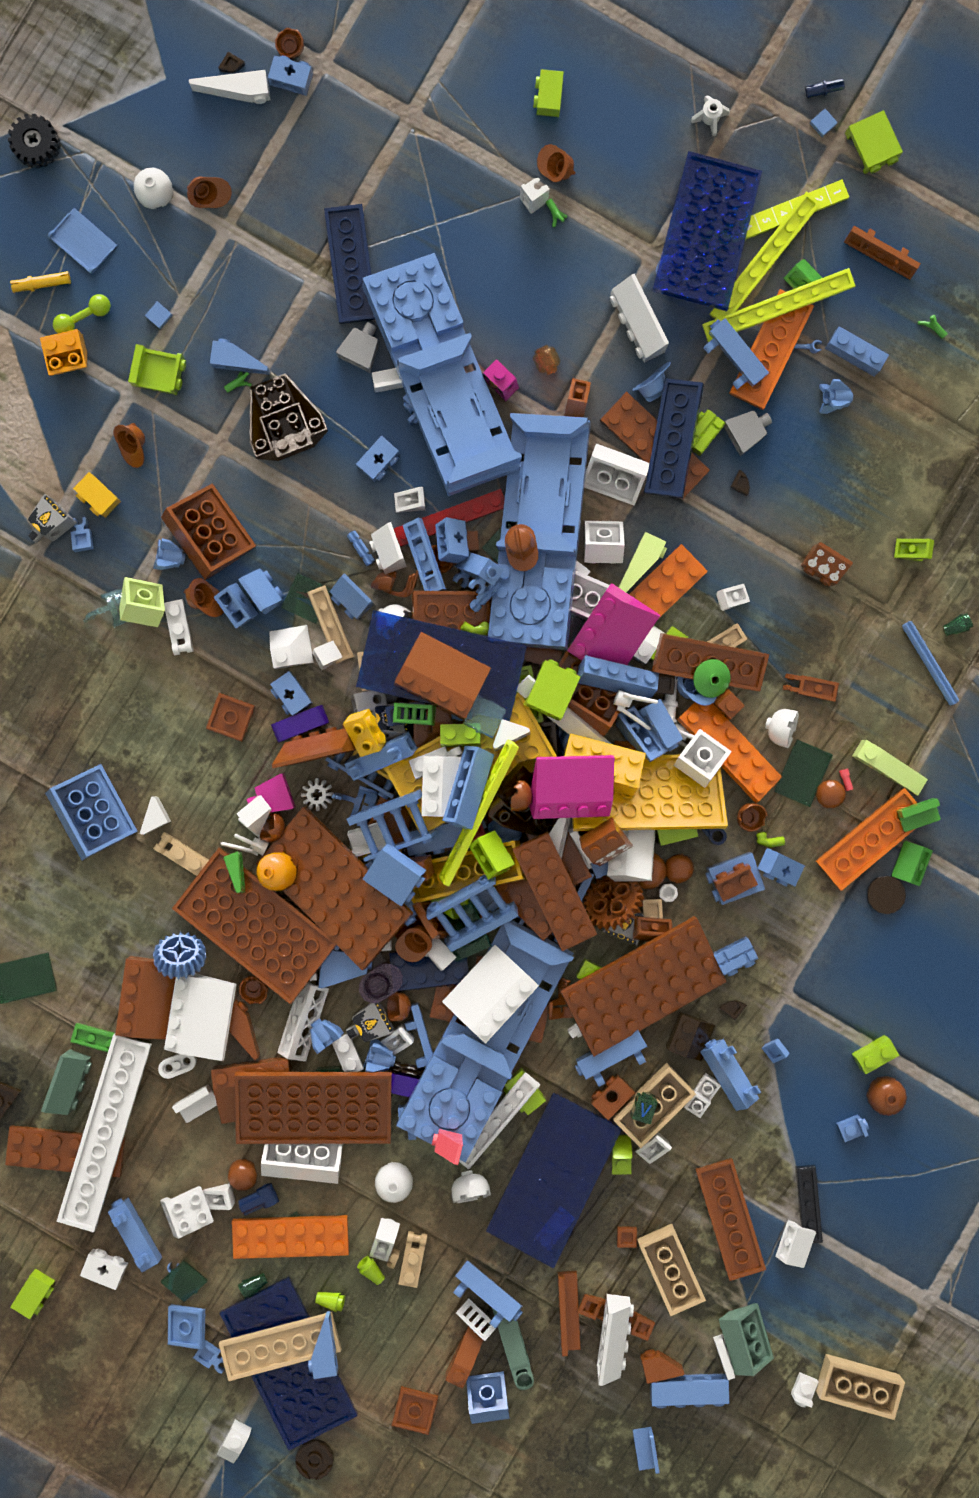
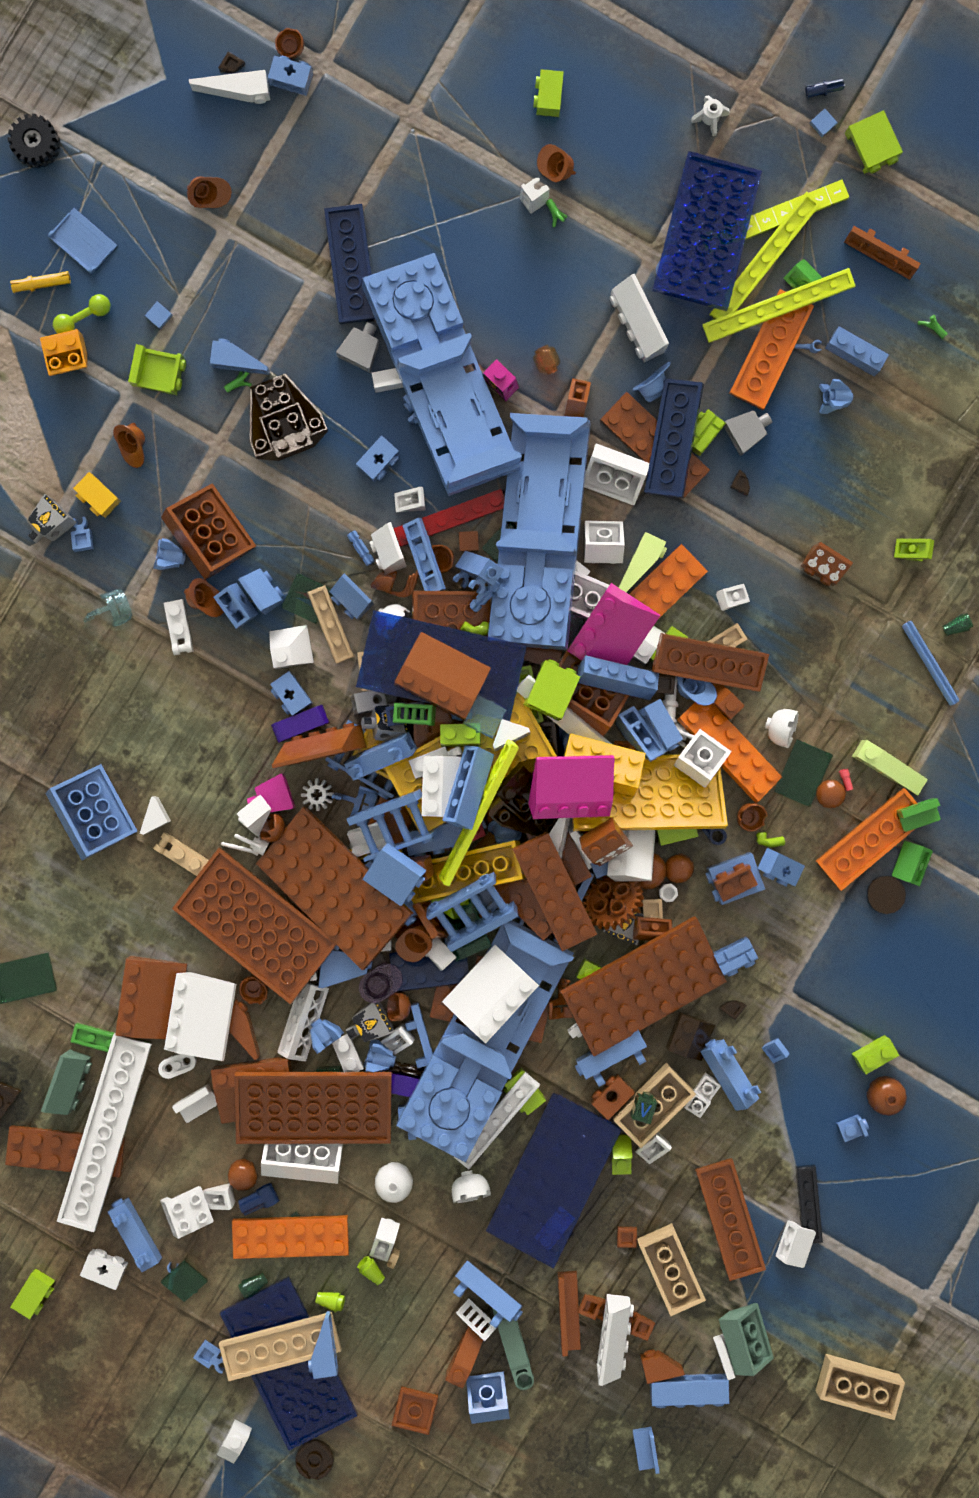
yellowish green slope [119,577,165,627] -> none
white cylinder [133,168,173,209] -> none
medium blue gear [153,932,206,980] -> none
medium blue tile [168,1304,205,1350] -> none
dark orange tile [206,693,256,742] -> none
bright green slope [224,851,245,893] -> none
light orange cylinder [256,852,297,891] -> none
white slope [312,641,342,670] -> none
yellow brick [343,709,386,757] -> none
tan plate [398,1231,427,1288] -> none
coral slope [432,1129,463,1165] -> none
medium blue brick [435,517,469,564] -> none
lime brick [469,830,515,880] -> none
dark orange piece [505,524,538,571] -> none
dark orange hair [511,780,533,811] -> none
white plant [613,690,658,730] -> none
bright green dish [693,659,730,698] -> none
medium blue brick [704,318,769,390] -> none
dark orange hinge [782,674,839,702] -> none
white bracket [791,1372,818,1408] -> none

